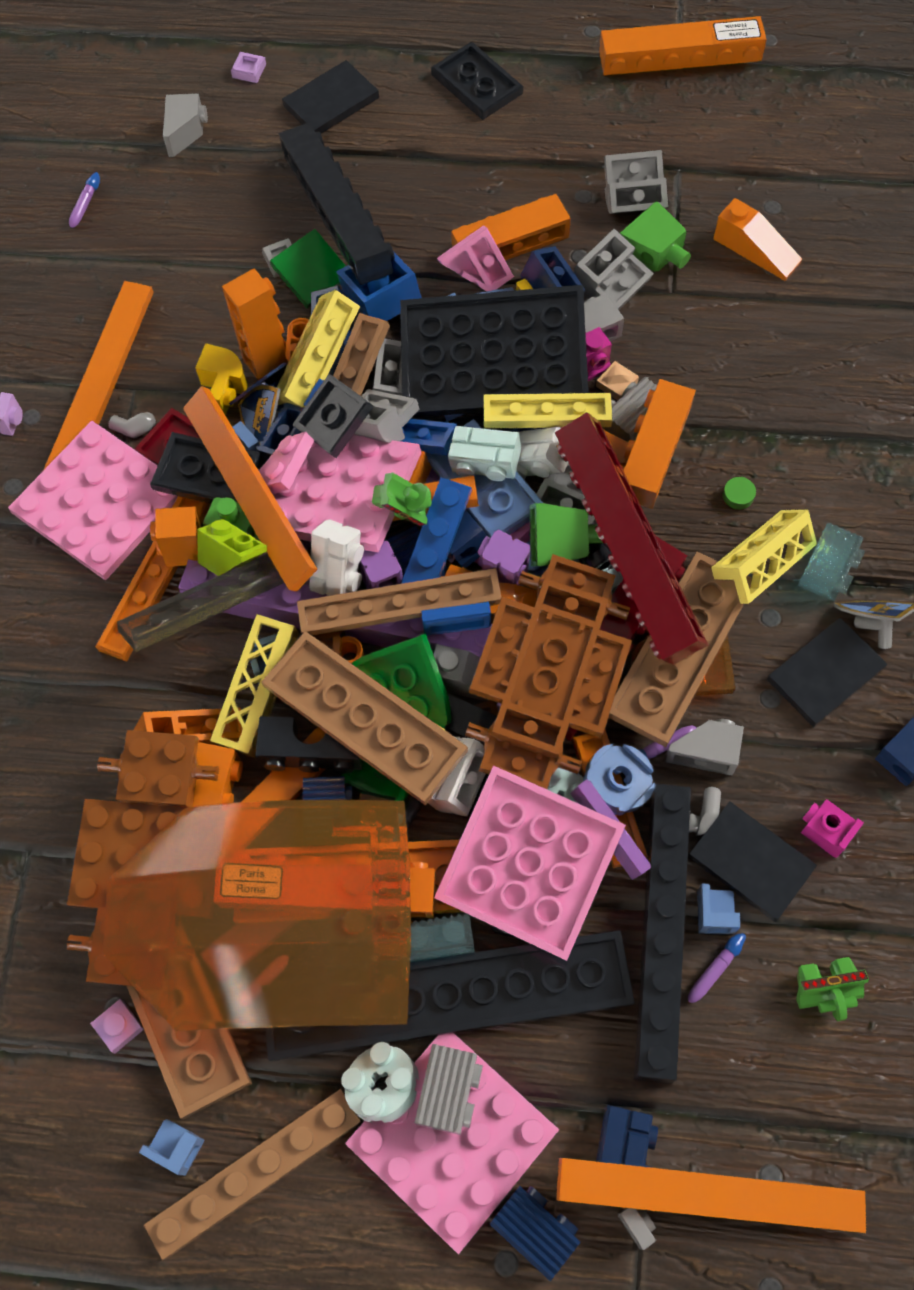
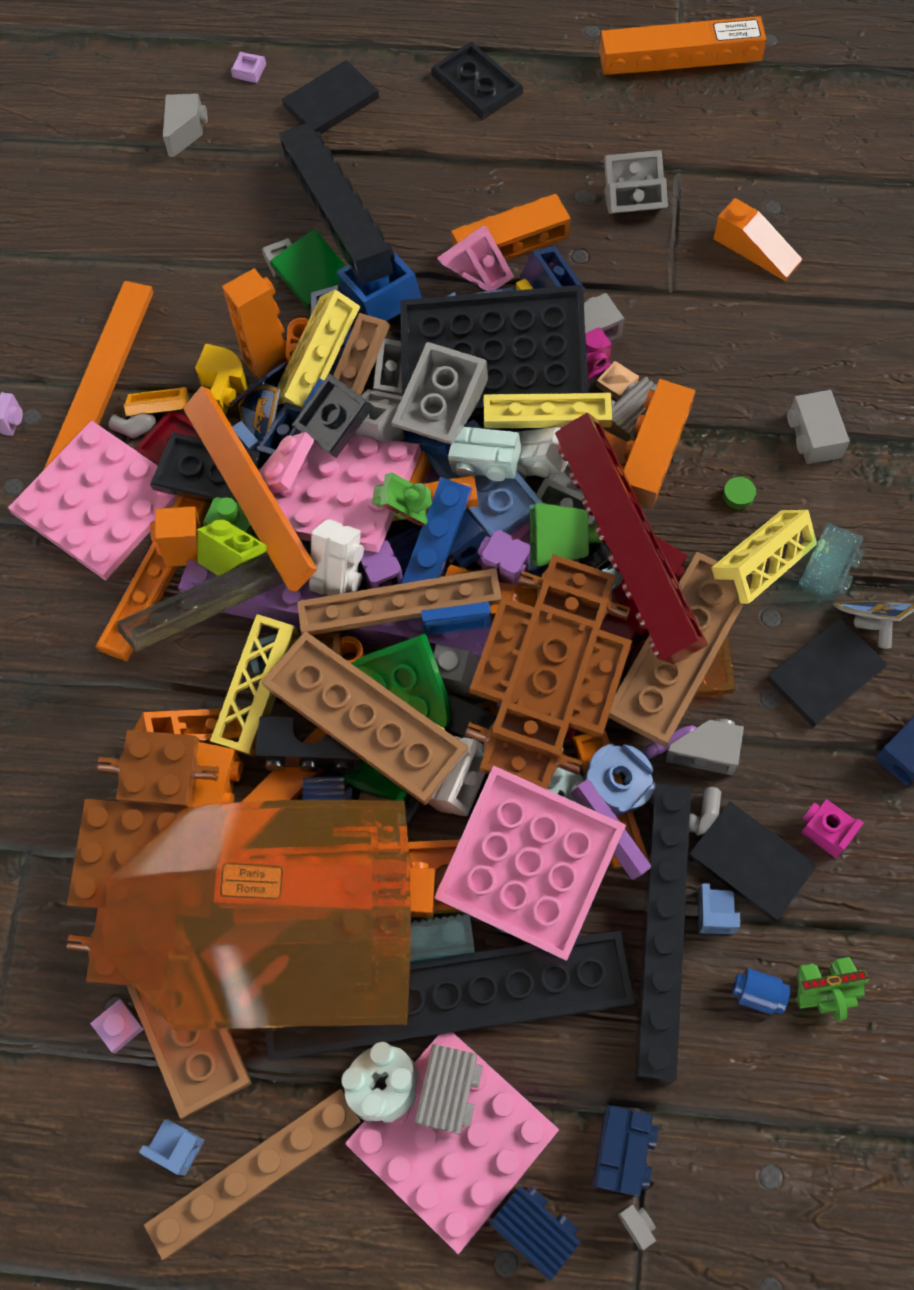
medium lavender piece [69,172,100,228] -> none
orange tile [556,1158,866,1233] -> none
light grey brick [574,229,654,310] -> none
bright green torso [620,201,691,272] -> none
medium lavender piece [688,933,746,1003] -> none
none -> light orange tile [124,387,189,416]
none -> light grey slope [391,342,488,445]
none -> blue brick [732,968,790,1015]
none -> light grey brick [787,390,850,464]

